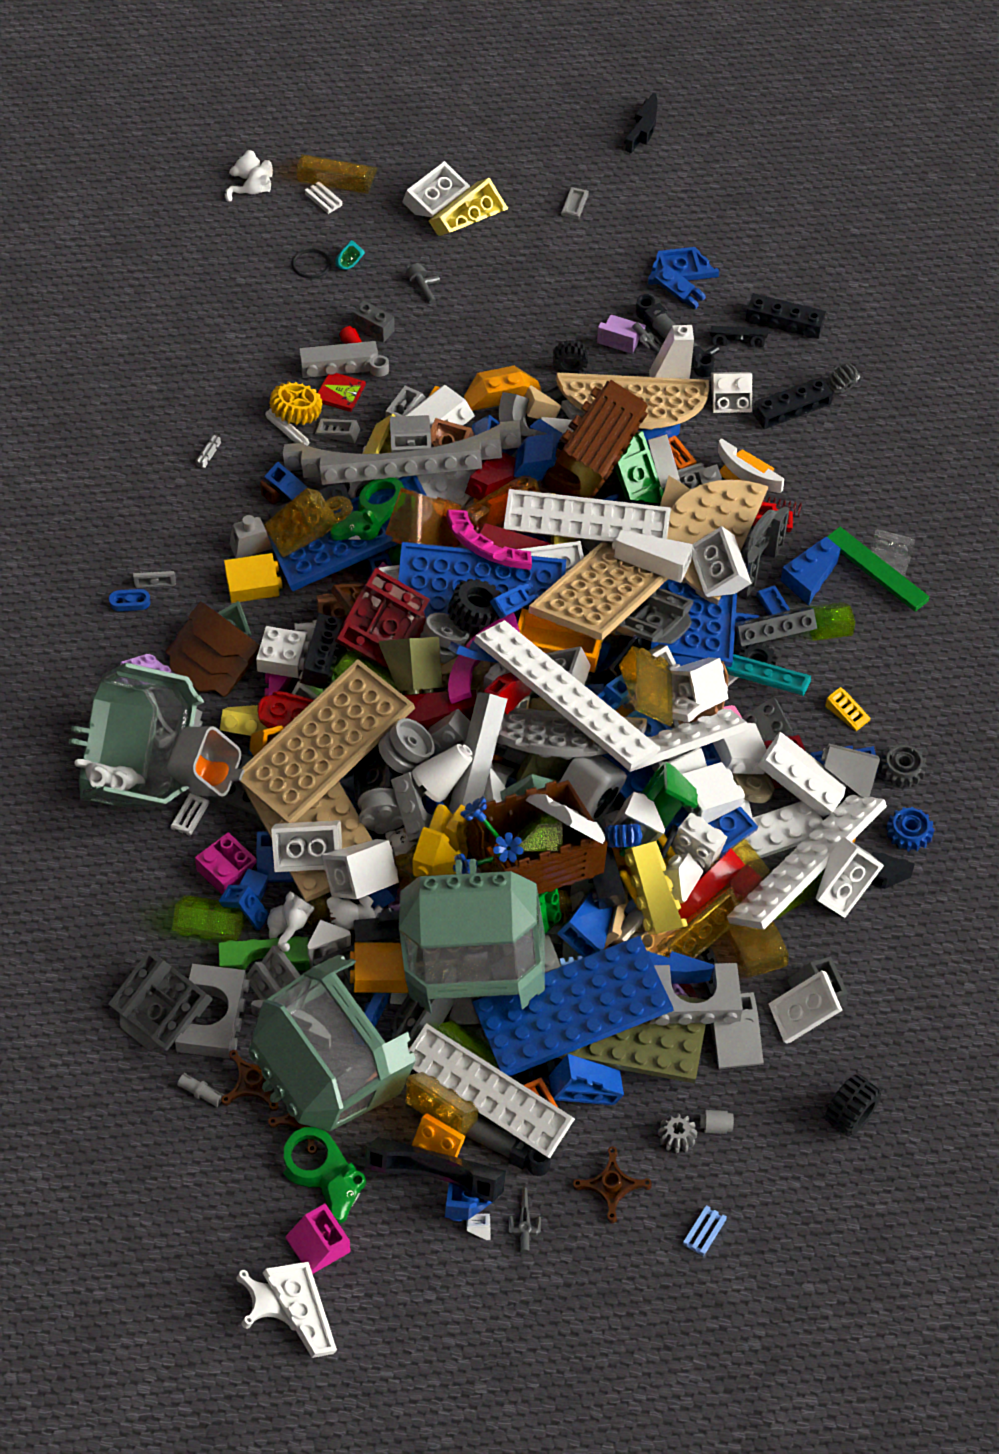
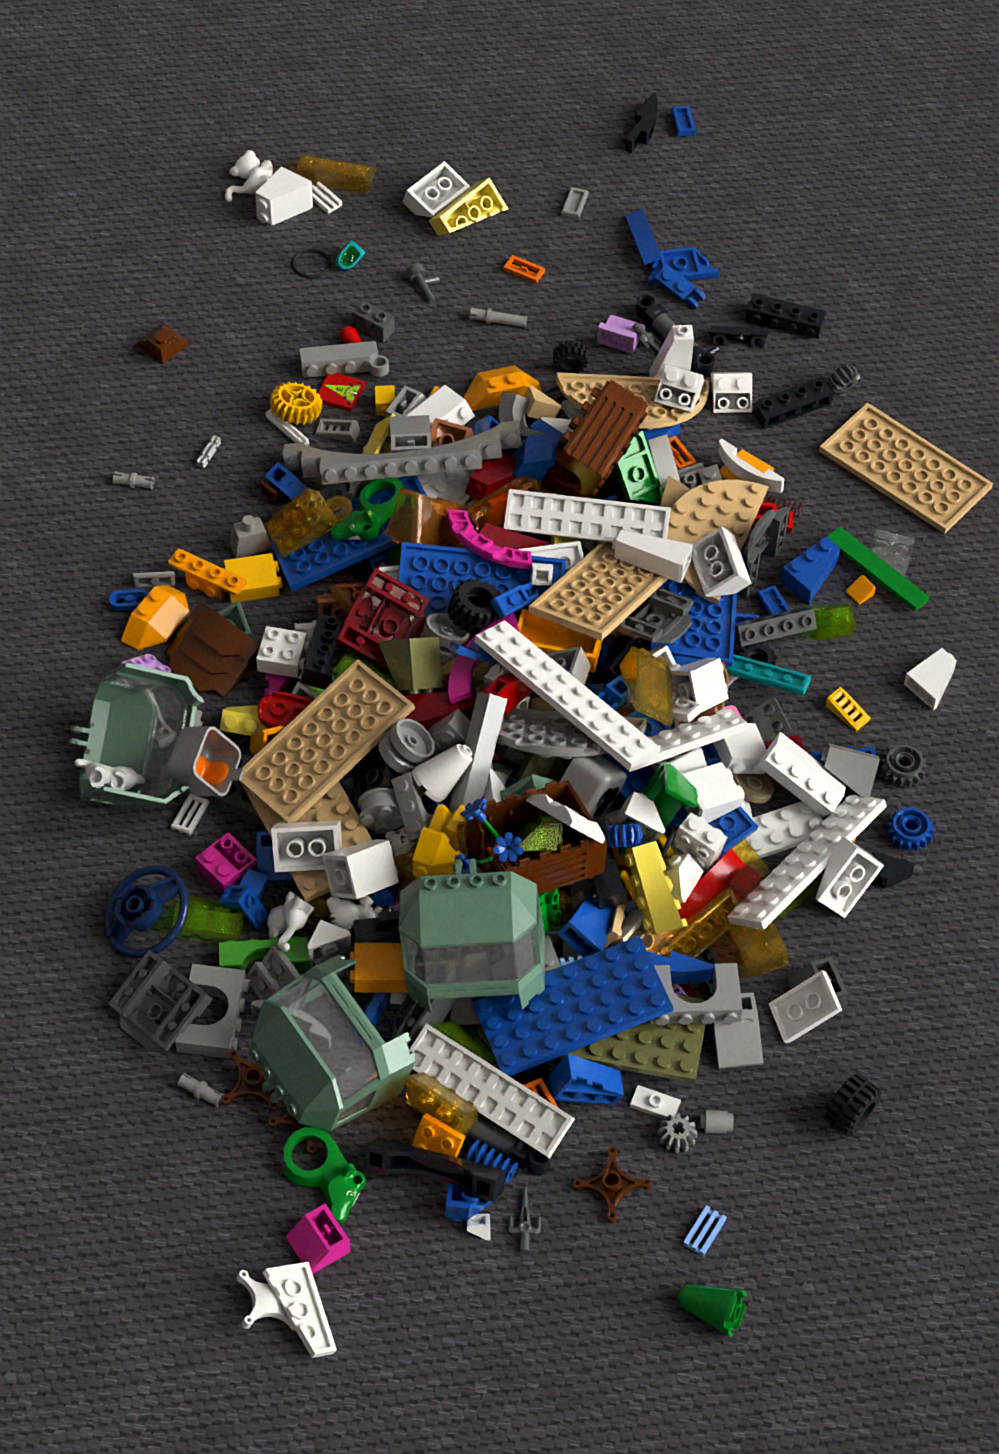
none -> dark blue piece [104,865,189,958]
none -> light grey pin [113,471,155,490]
none -> light orange wedge [121,585,190,650]
none -> reddish brown slope [136,323,190,364]
none -> light orange bracket [168,549,247,600]
none -> white slope [255,166,313,225]
none -> yellow brick [375,385,395,416]
none -> blue piece [466,1140,518,1184]
none -> light grey pin [469,307,527,328]
none -> orange tile [503,255,545,284]
none -> white brick [530,563,553,586]
none -> blue slope [625,209,662,265]
none -> white plate [630,1085,681,1120]
none -> white slope [654,364,704,413]
none -> blue plate [671,106,696,137]
none -> green cone [677,1284,747,1337]
none -> tan plate [819,403,993,534]
none -> light orange slope [846,575,875,605]
none -> white slope [904,648,956,710]

